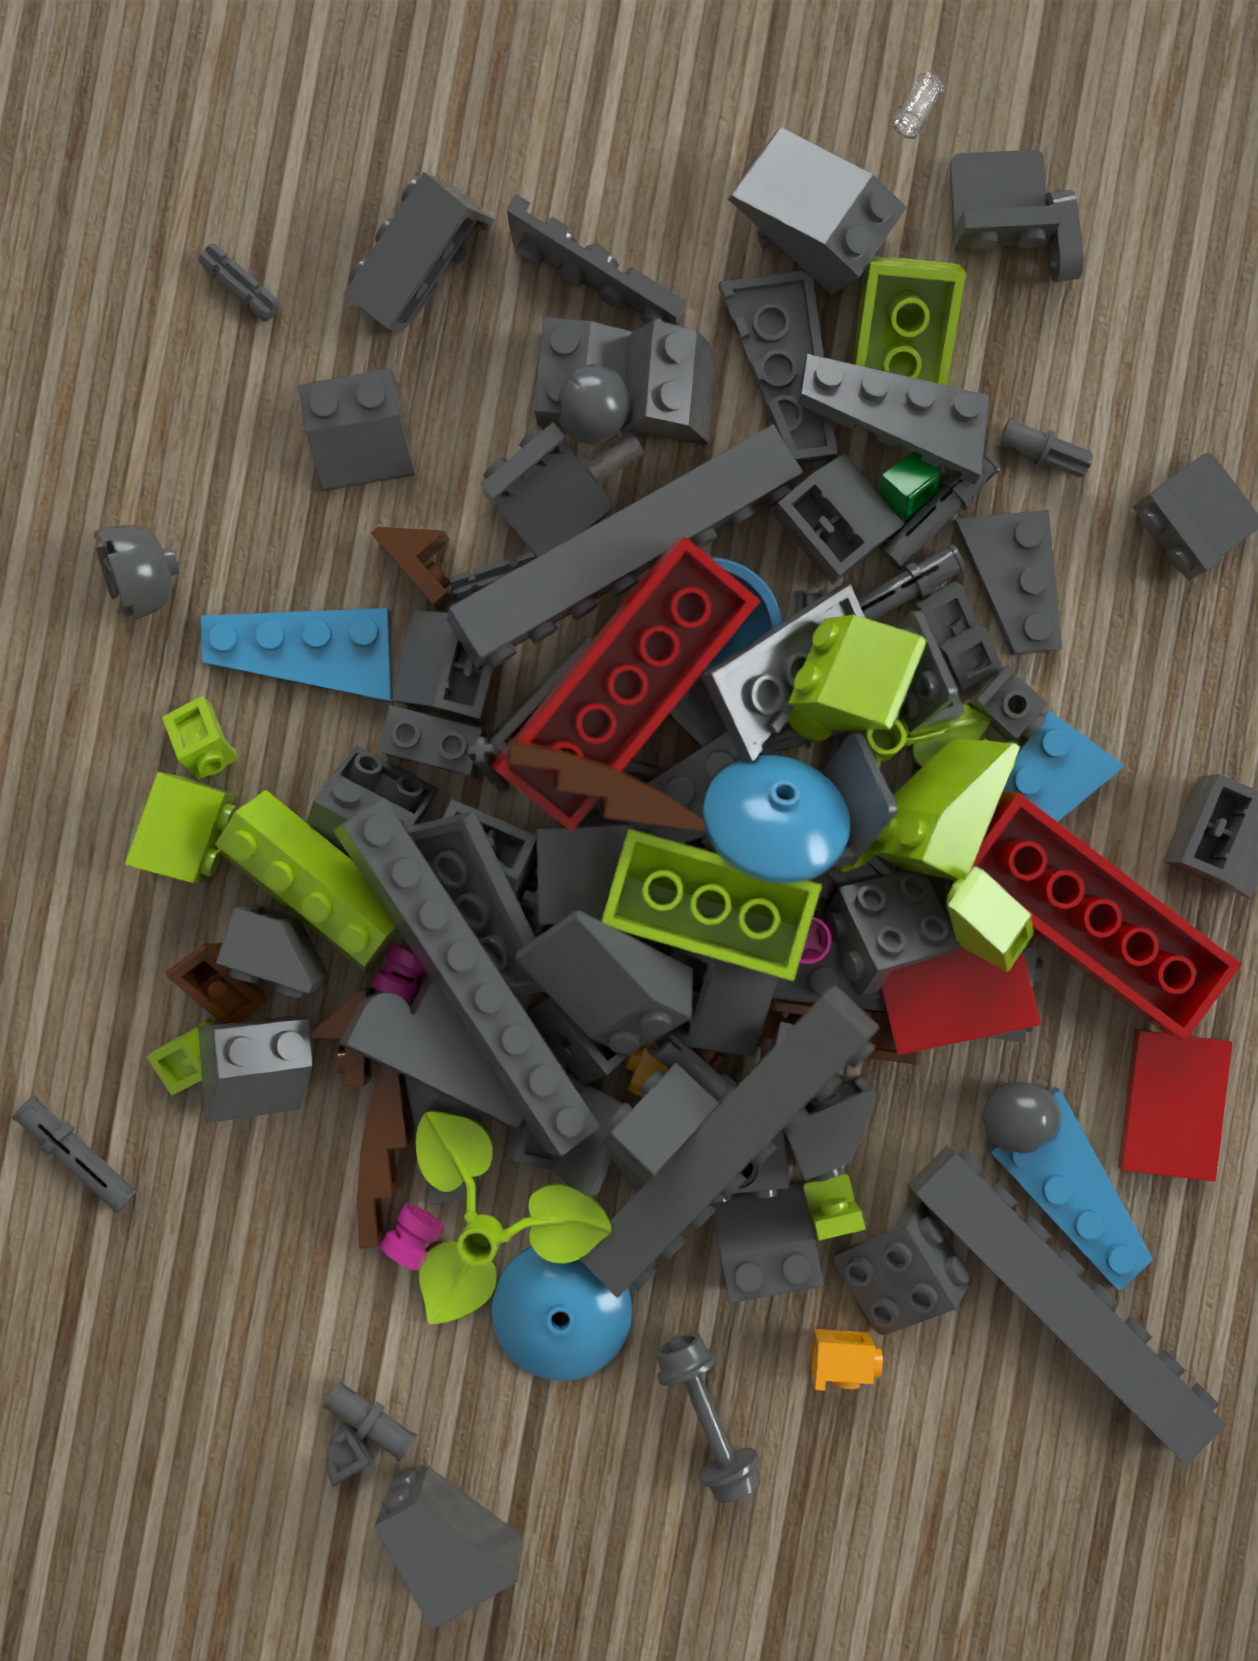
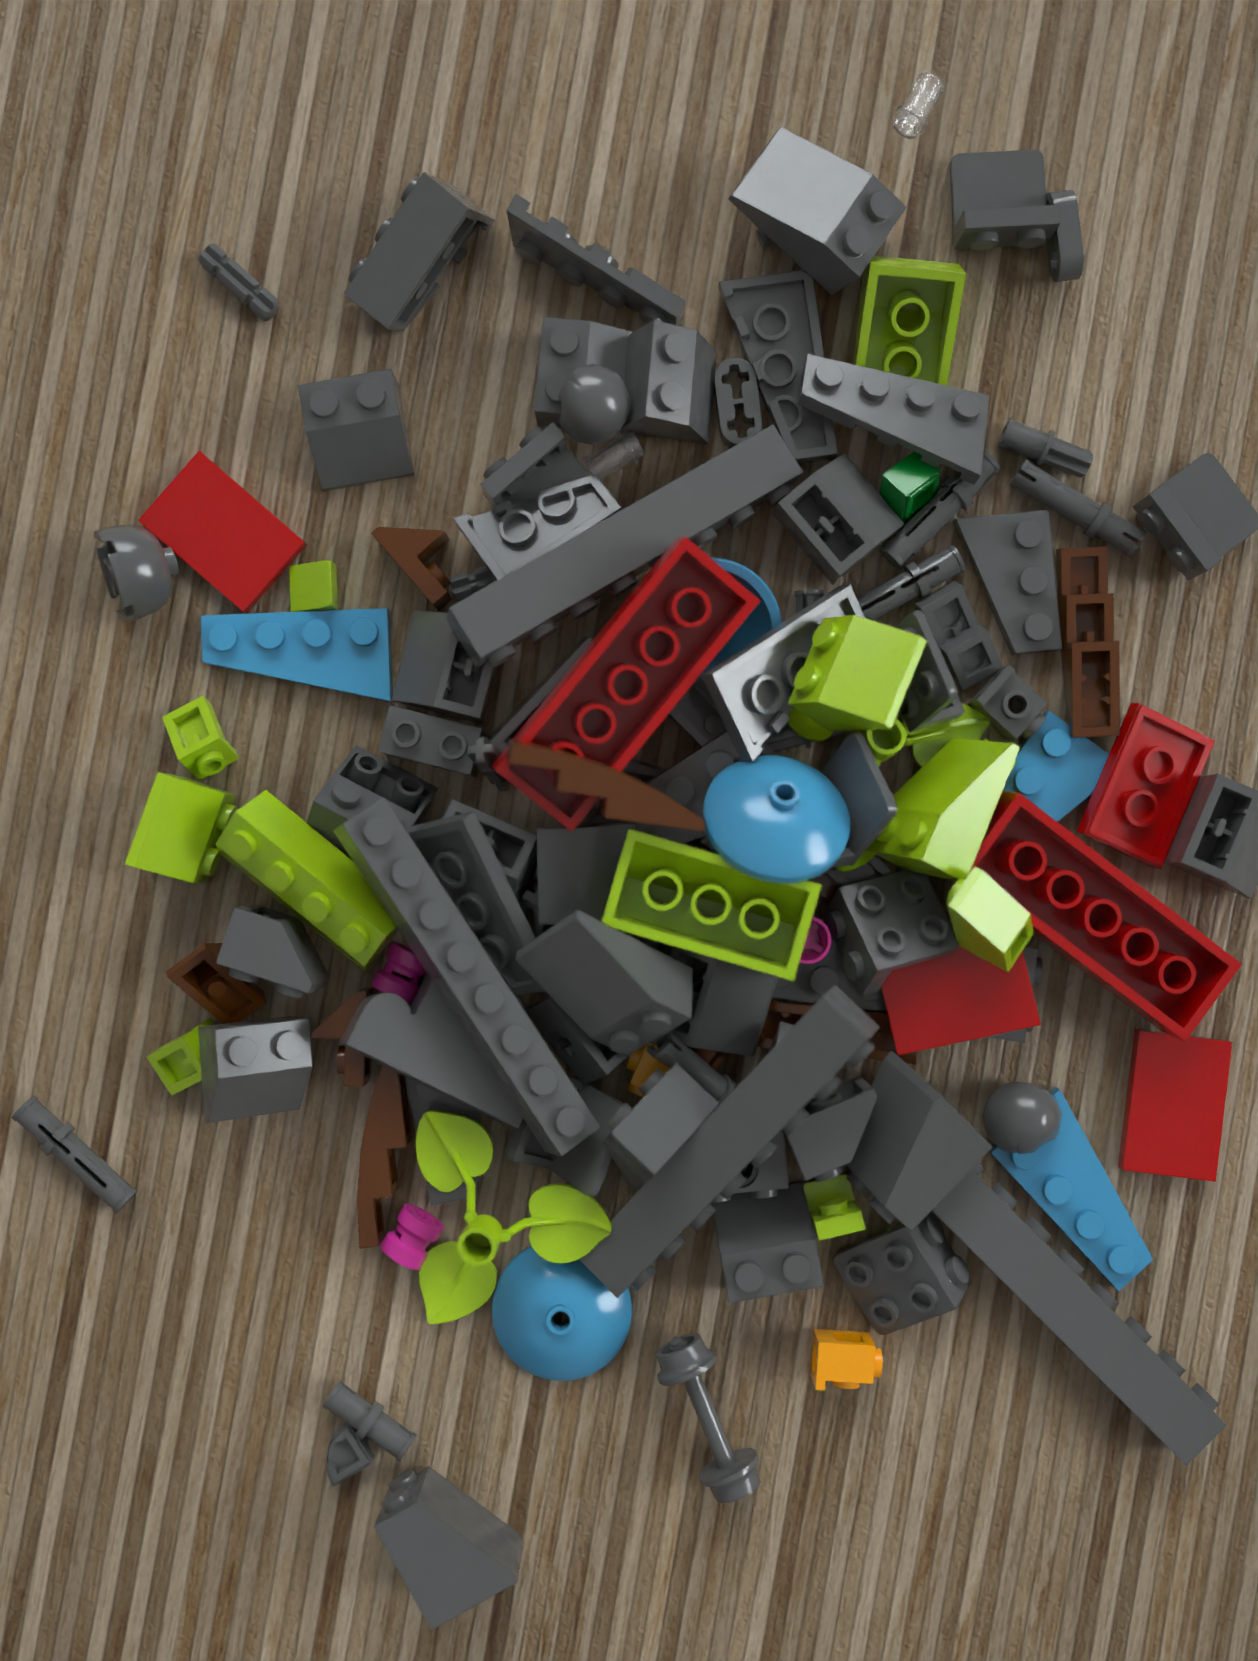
none -> red tile [138,451,307,614]
none -> lime slope [289,560,338,612]
none -> wing [453,474,622,581]
none -> dark grey beam [714,357,762,448]
none -> dark grey slope [846,1050,992,1231]
none -> dark grey pin [1009,459,1147,557]
none -> reddish brown slope [1056,546,1120,737]
none -> red tile [1076,703,1215,869]

